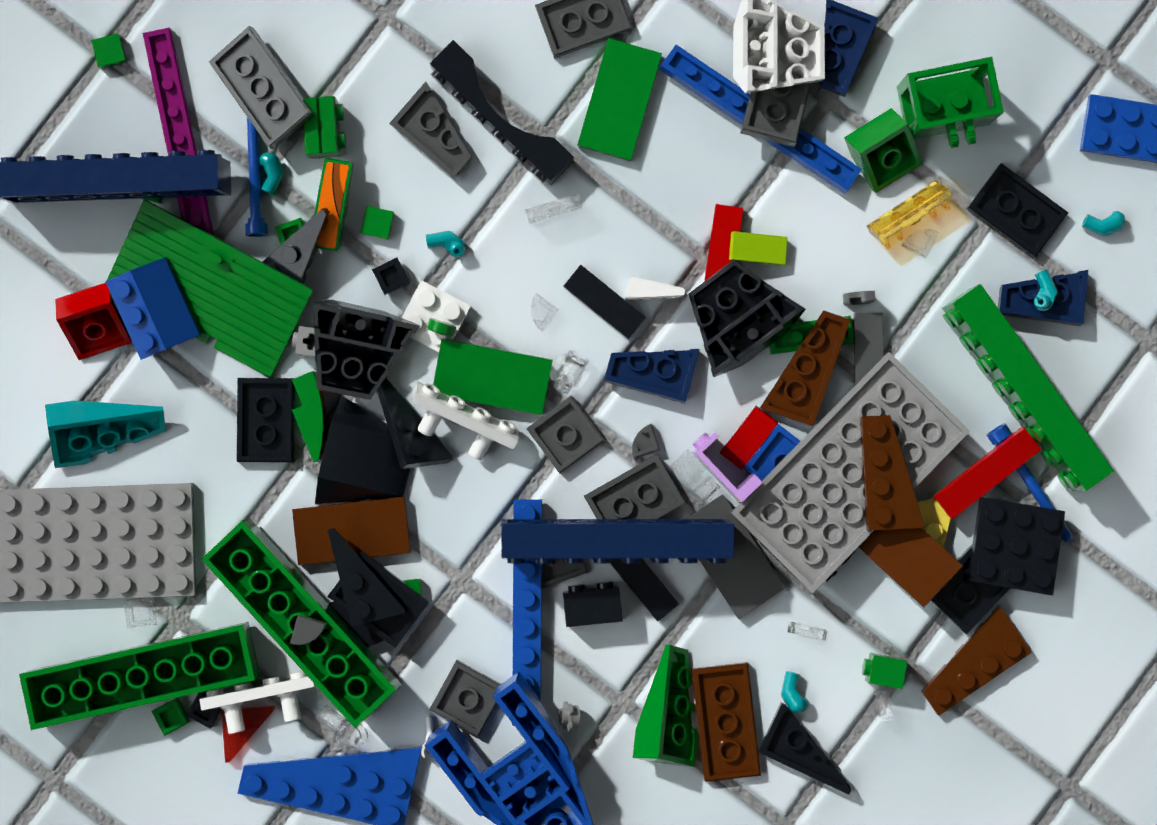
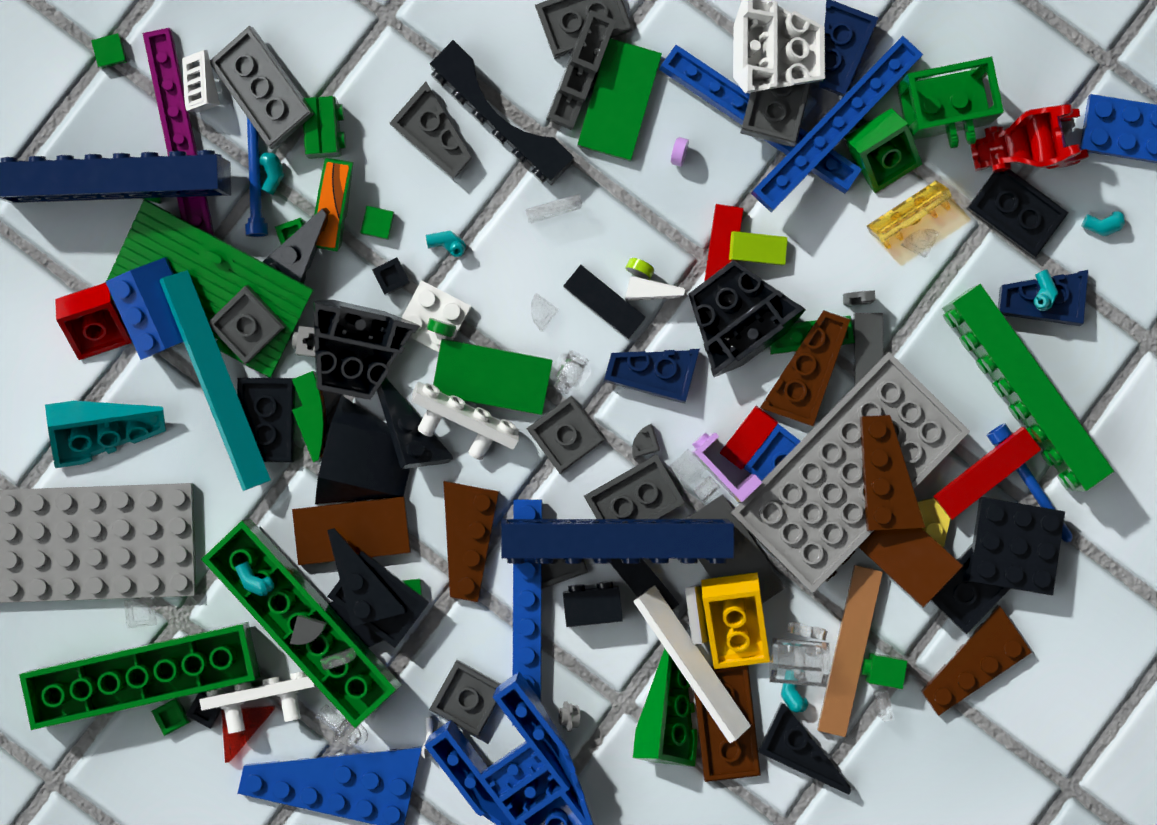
none -> teal tile [159,270,271,491]
none -> white slope [182,50,220,113]
none -> dark grey tile [209,285,286,365]
none -> teal arm [235,561,274,596]
none -> clear tile [320,647,356,670]
none -> reddish brown wing [443,481,499,602]
none -> dark grey slope [546,10,616,130]
none -> lime tile [625,258,655,280]
none -> white tile [633,585,751,743]
none -> lavender tile [671,137,689,167]
none -> light grey tile [685,585,709,644]
none -> yellow slope [701,572,770,669]
none -> blue plate [751,36,923,213]
none -> clear brick [769,638,830,687]
none -> medium nougat tile [817,565,883,737]
none -> red animal [970,105,1089,173]

